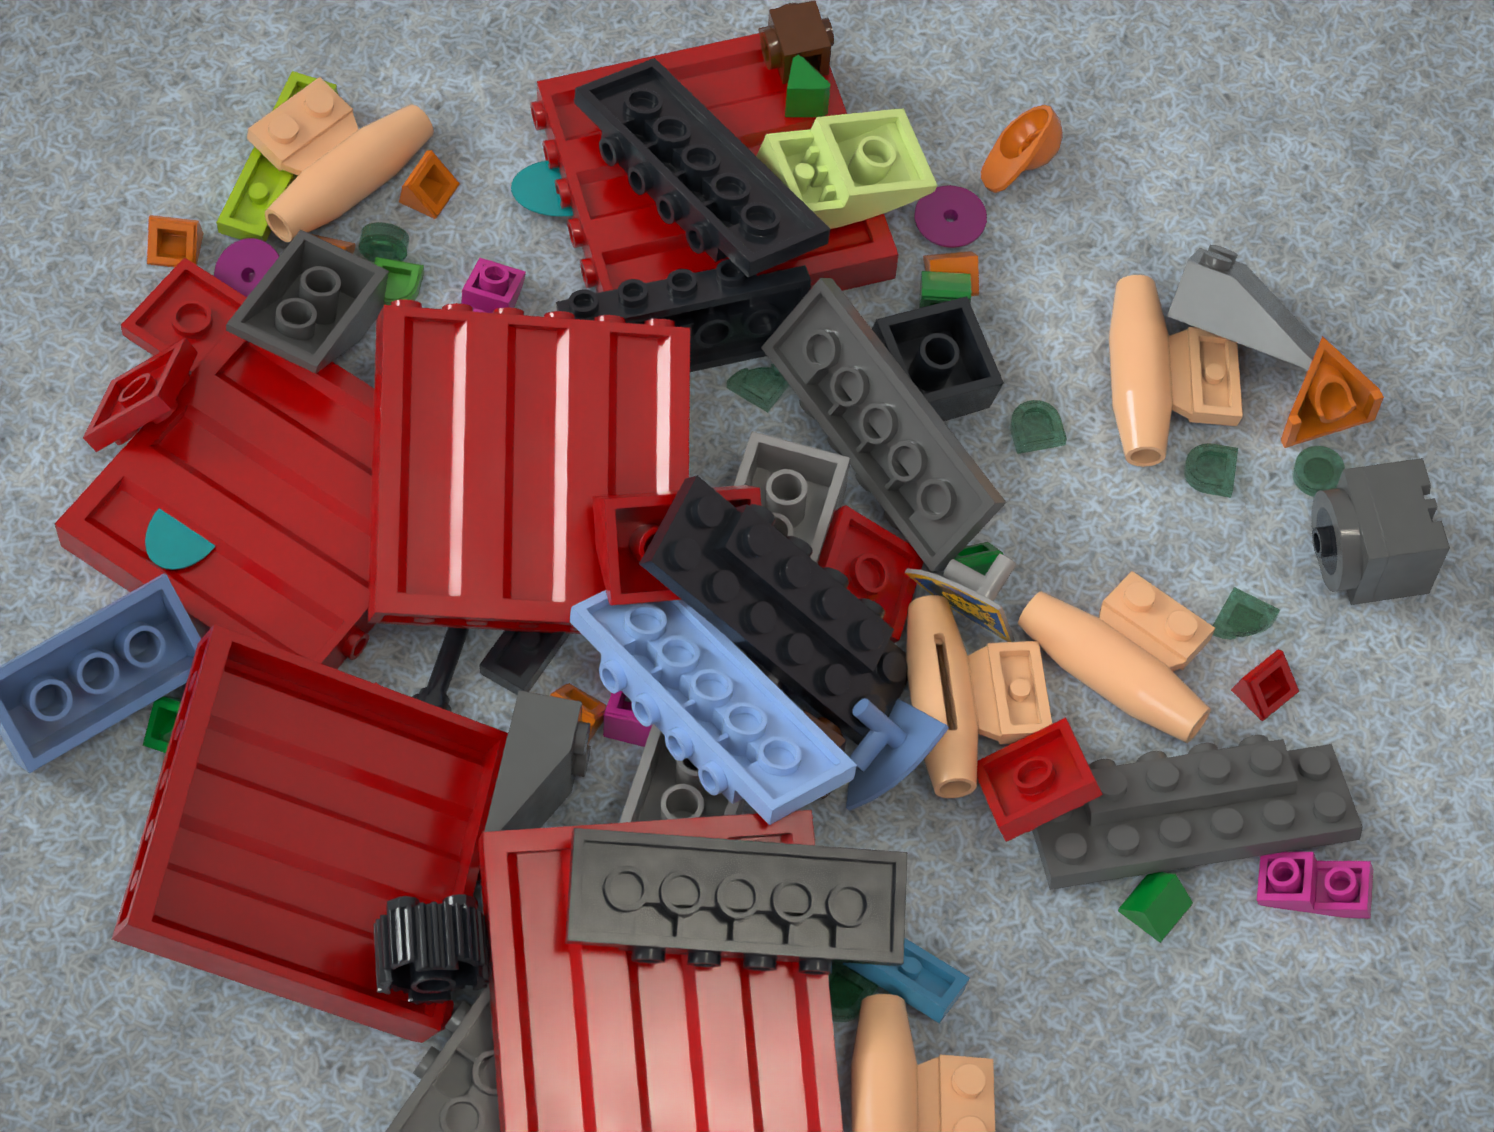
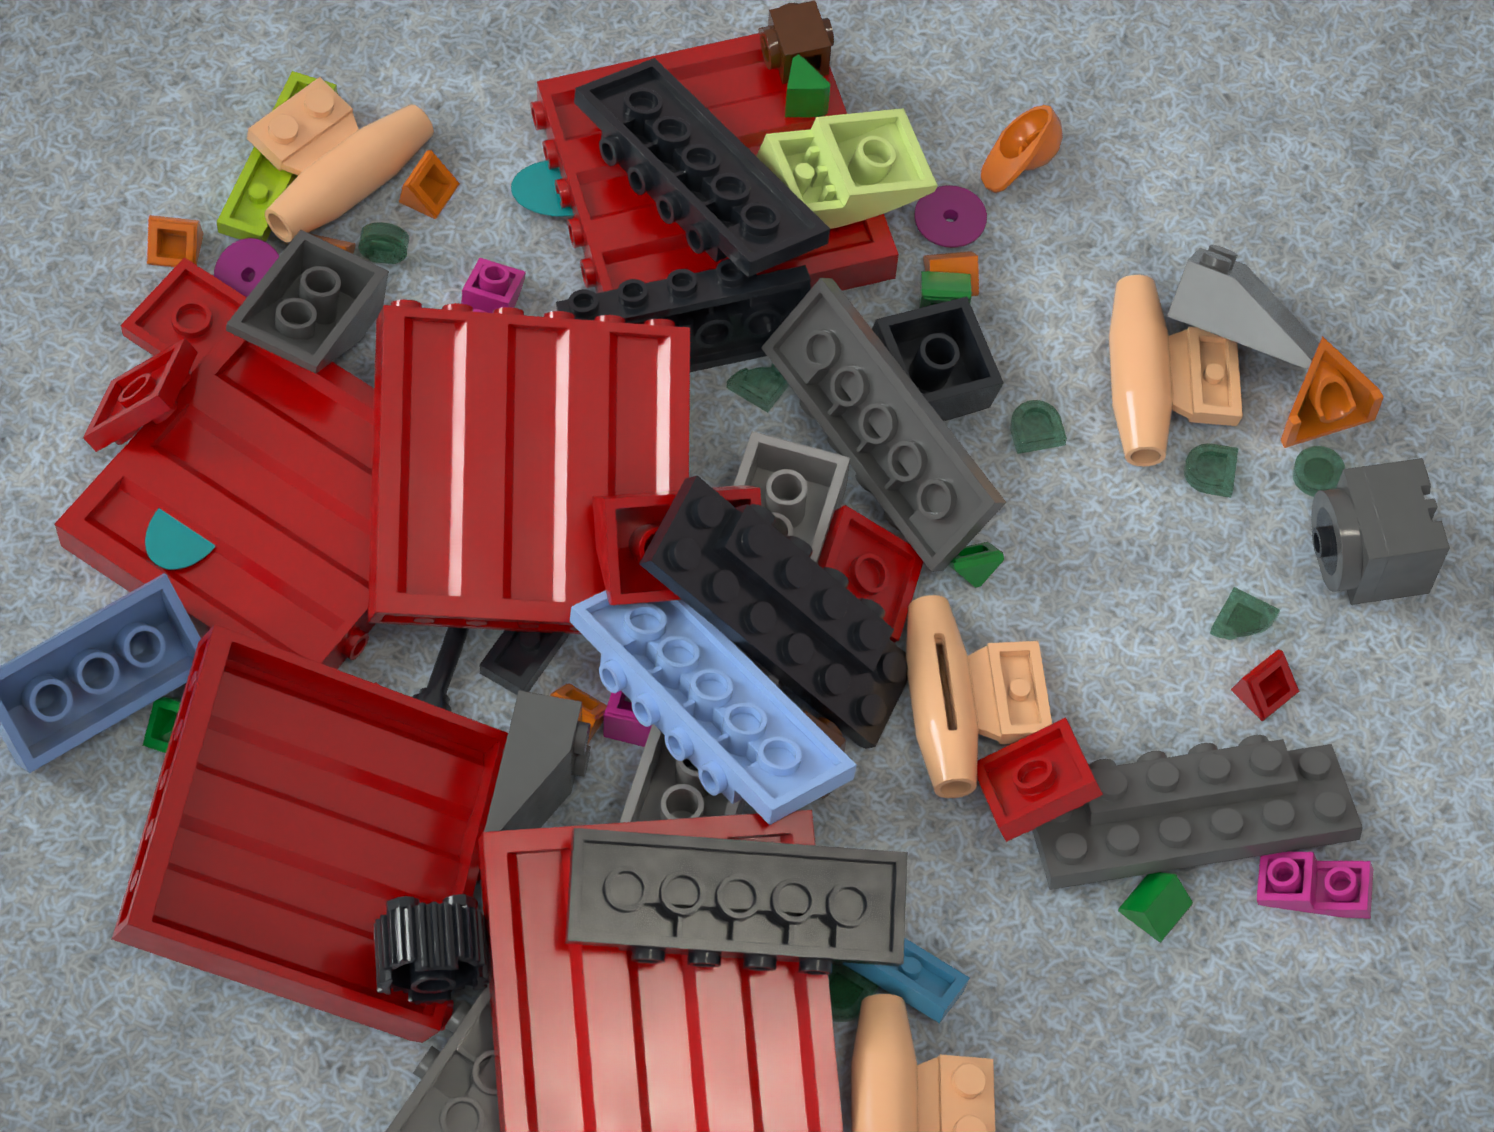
bright green tile [374,257,424,306] -> none
medium blue shield [846,698,949,811] -> none
shield [905,554,1016,642] -> none
light nougat plate [1018,571,1215,743] -> none

